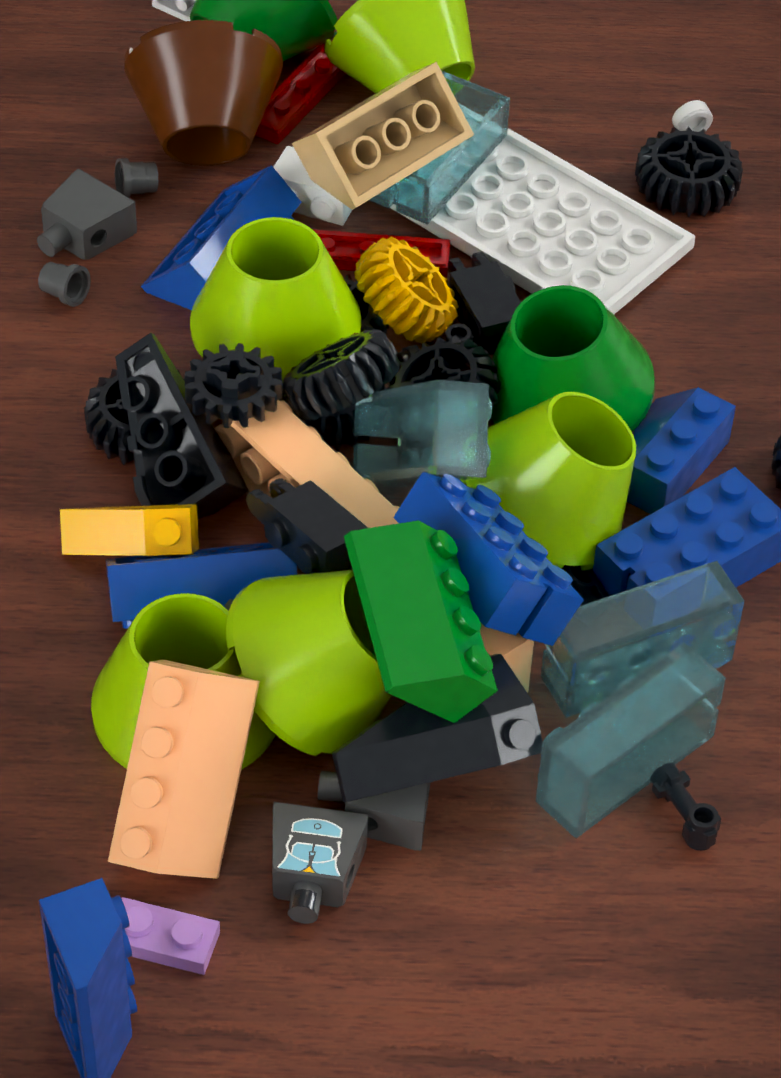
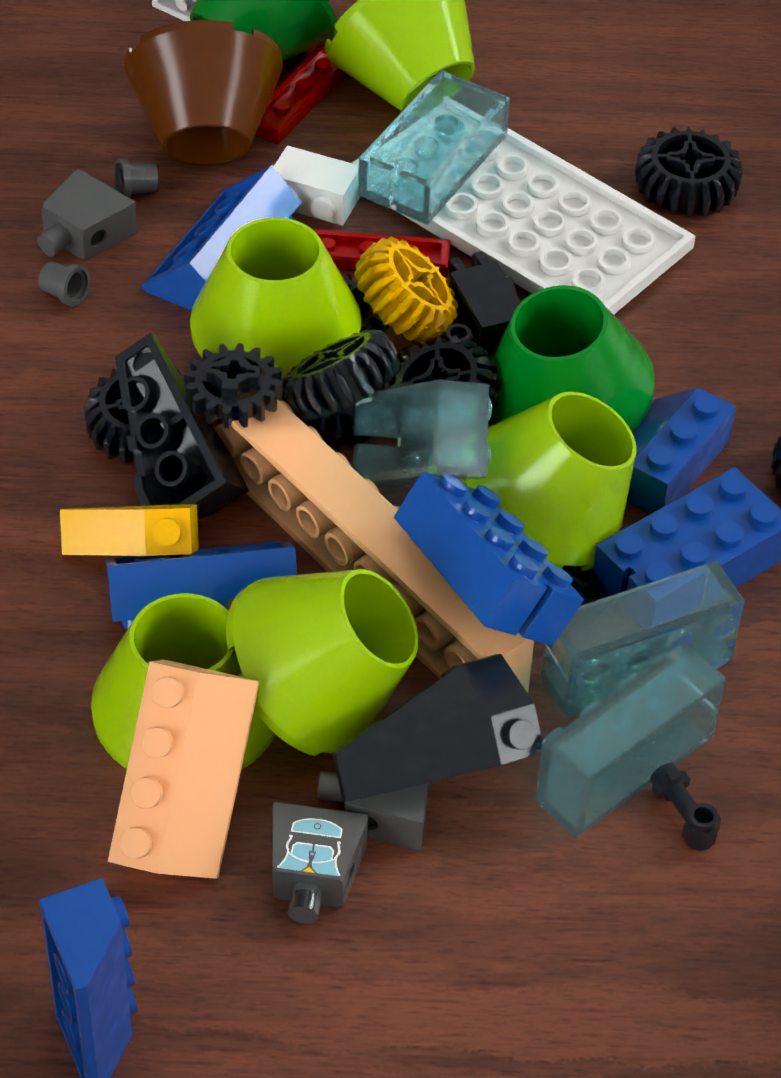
lavender plate [121,897,220,975] -> none
black hinge [246,478,368,574] -> none
tan slope [292,62,474,209] -> none
green slope [344,520,498,723] -> none
white tile [672,100,713,132] -> none

